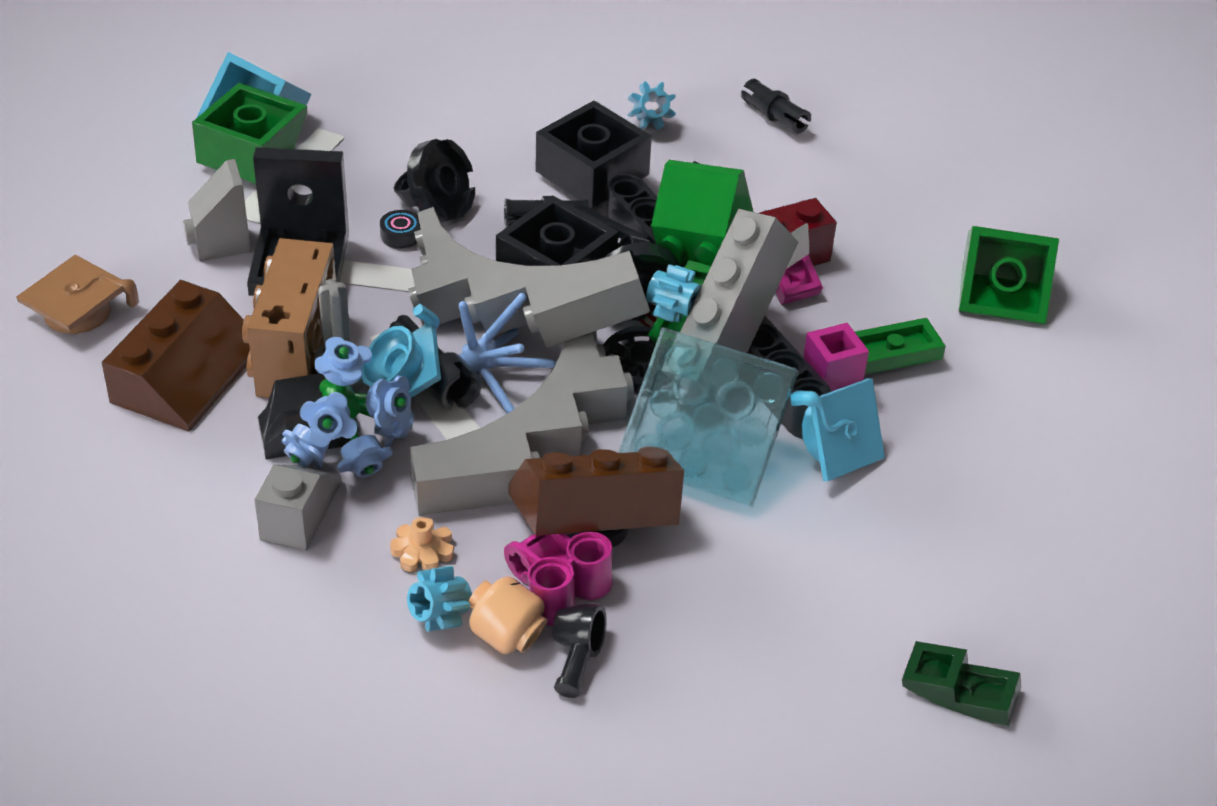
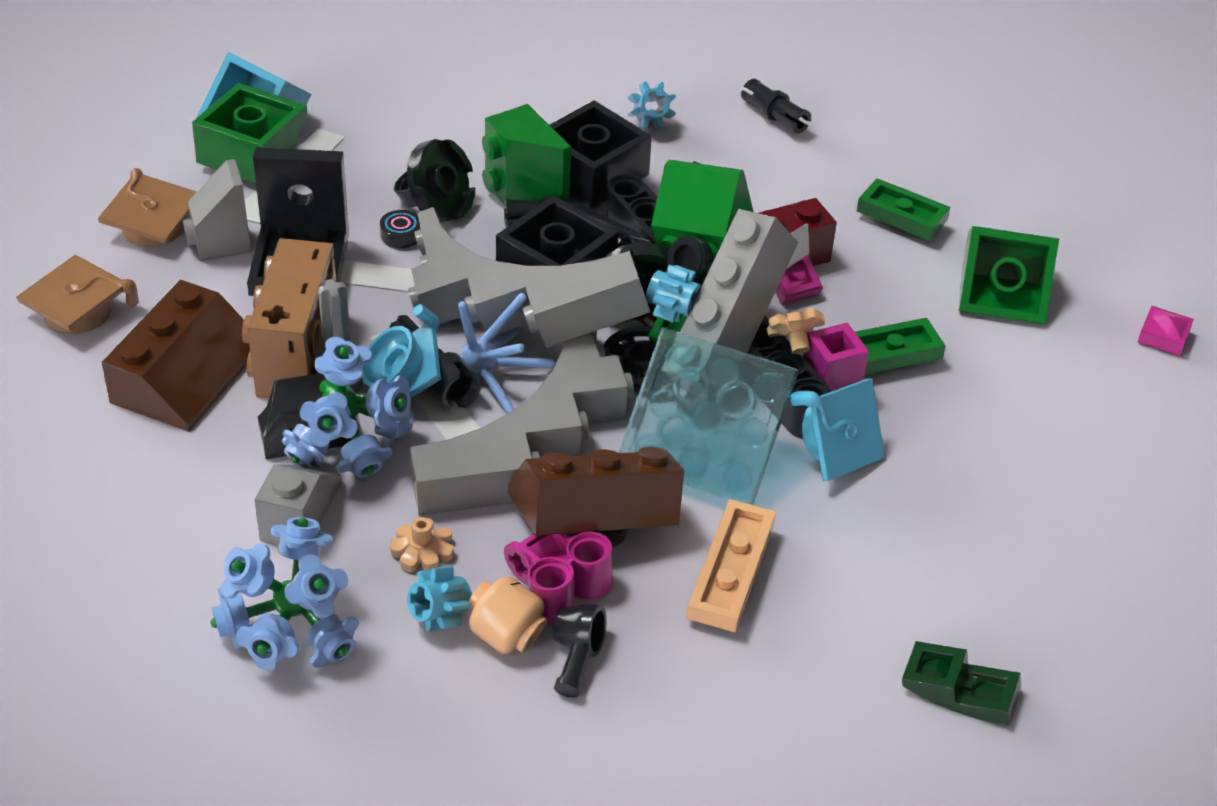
none -> medium nougat hat [98,168,197,247]
none -> light blue plant [210,517,359,671]
none -> green slope [482,104,571,204]
none -> black tile [667,236,713,282]
none -> light nougat plate [686,499,776,633]
none -> light nougat plant [766,308,825,354]
none -> green plate [857,178,951,241]
none -> dark pink tile [1138,305,1194,356]

